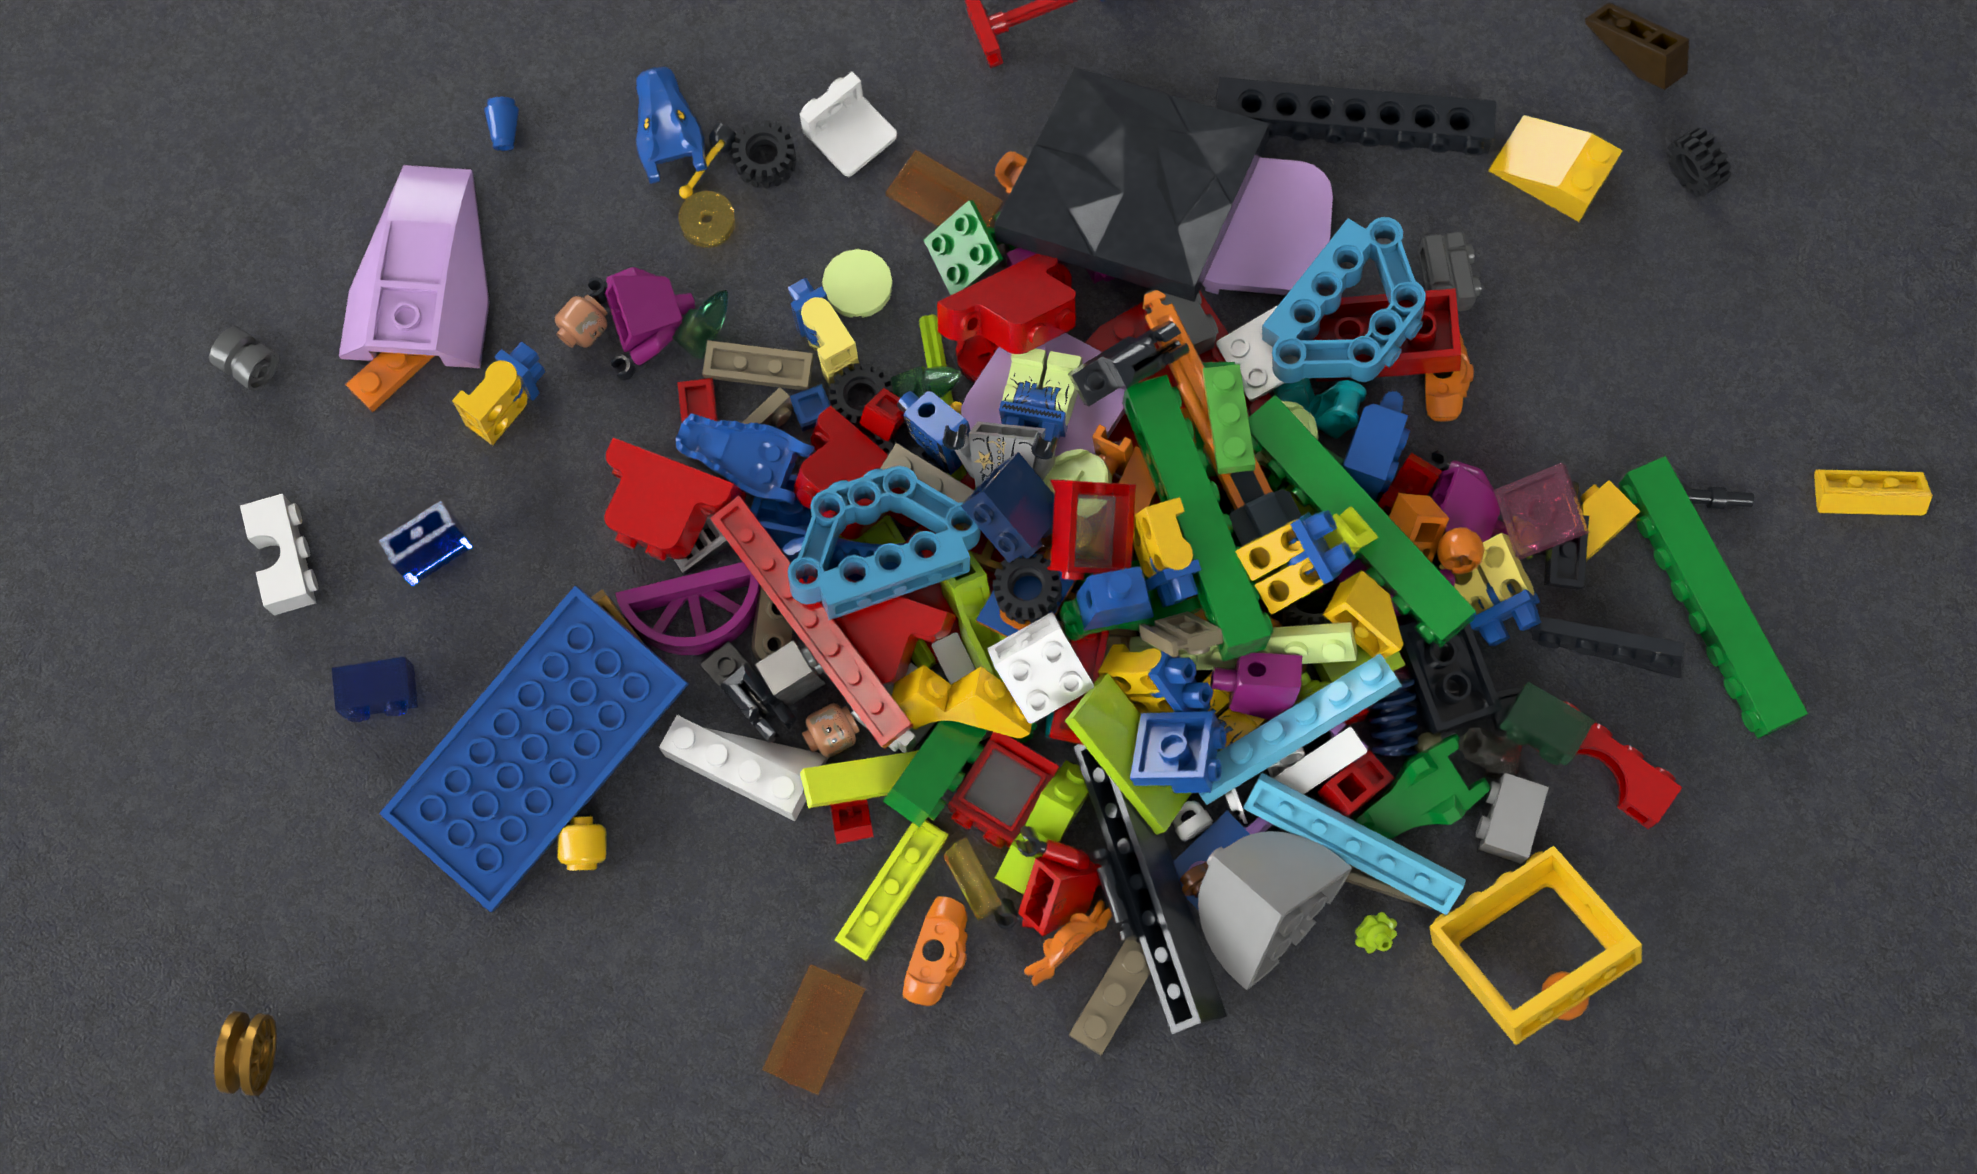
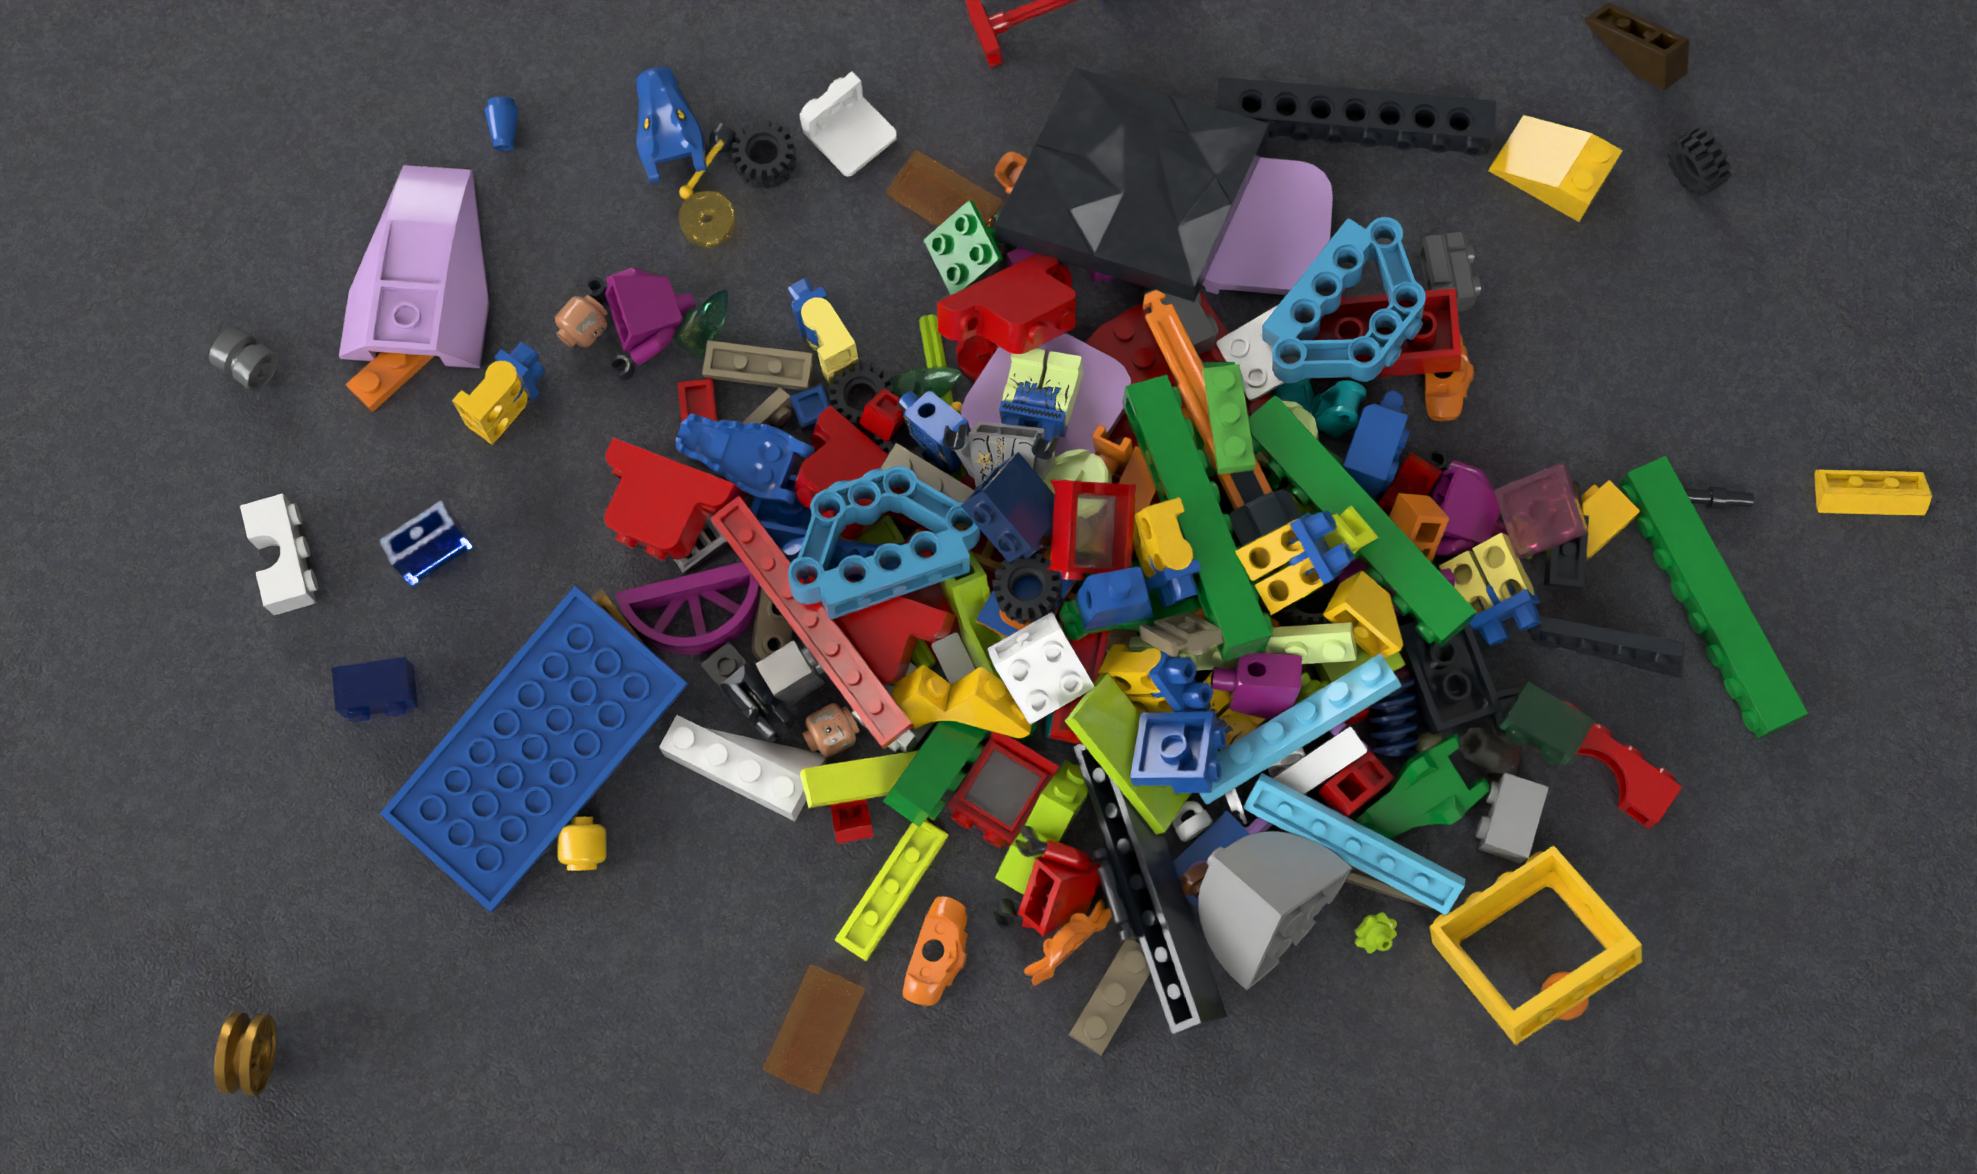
yellowish green tile [822,249,893,318] -> none
clear yellow tile [944,838,1002,921] -> none
black plate [1068,320,1190,407] -> none
orange piece [1437,527,1485,574] -> none

